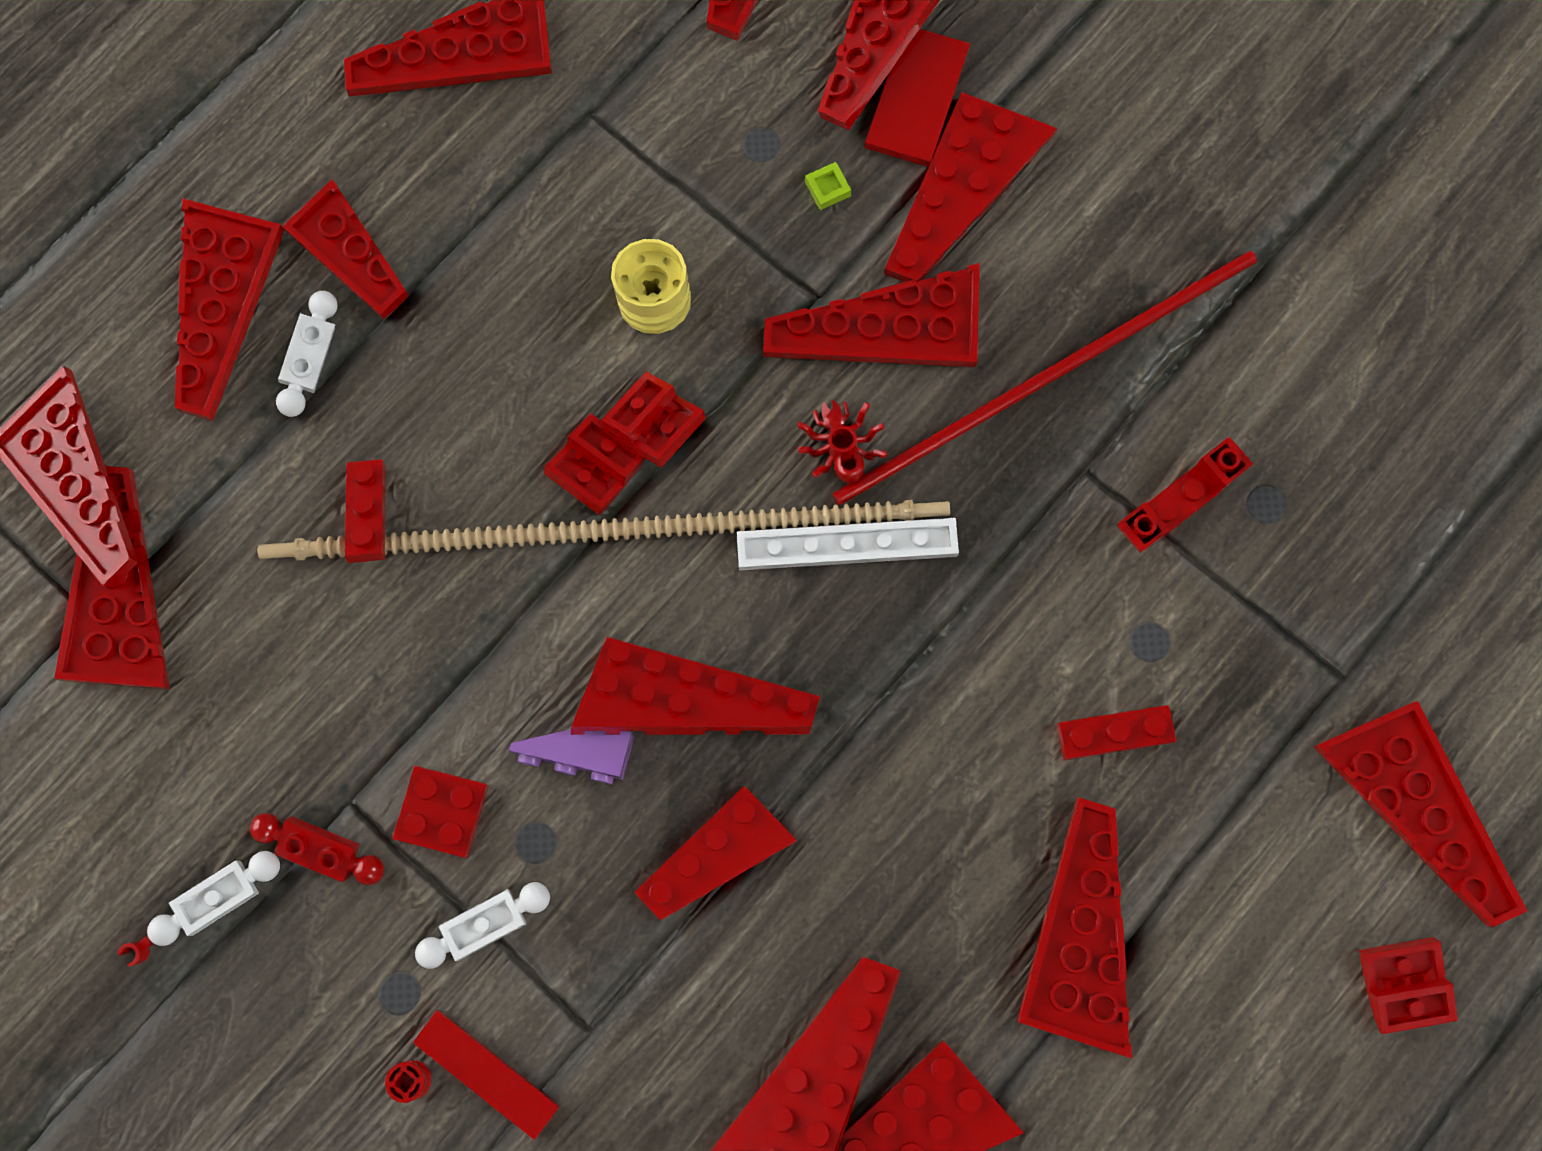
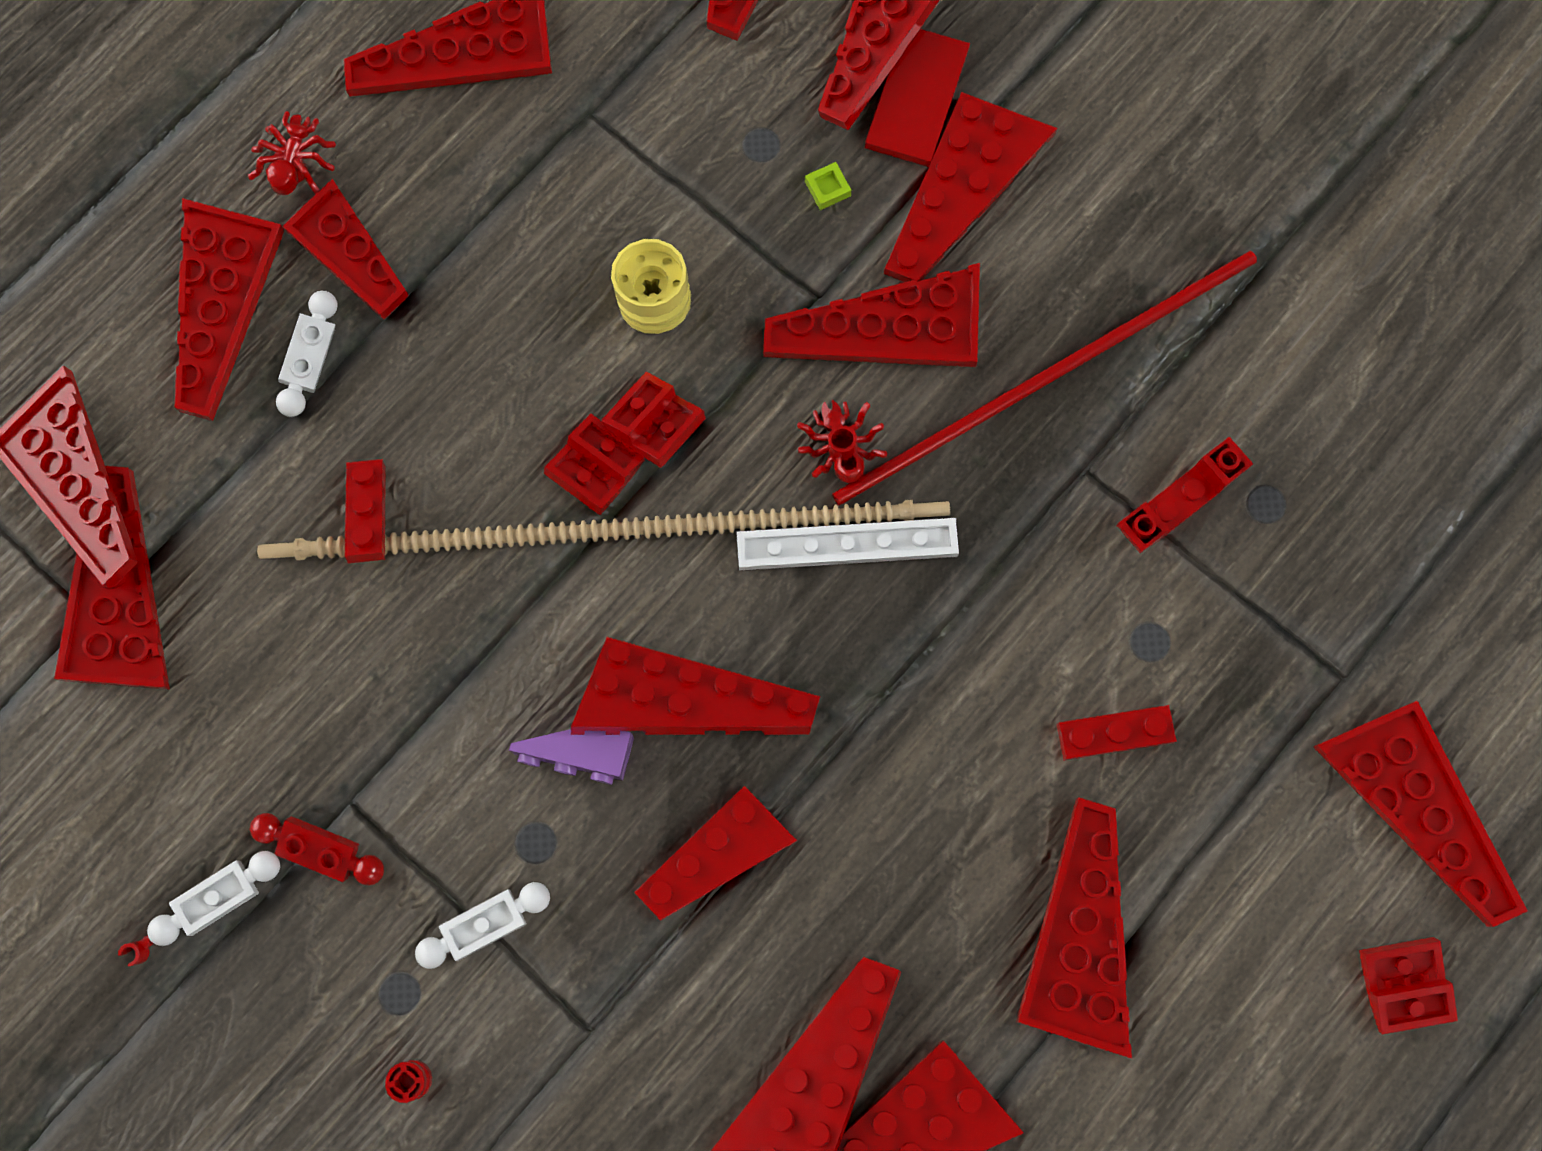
red plate [392,765,489,859] -> none
red tile [412,1010,560,1140] -> none
none -> red animal [248,111,336,195]

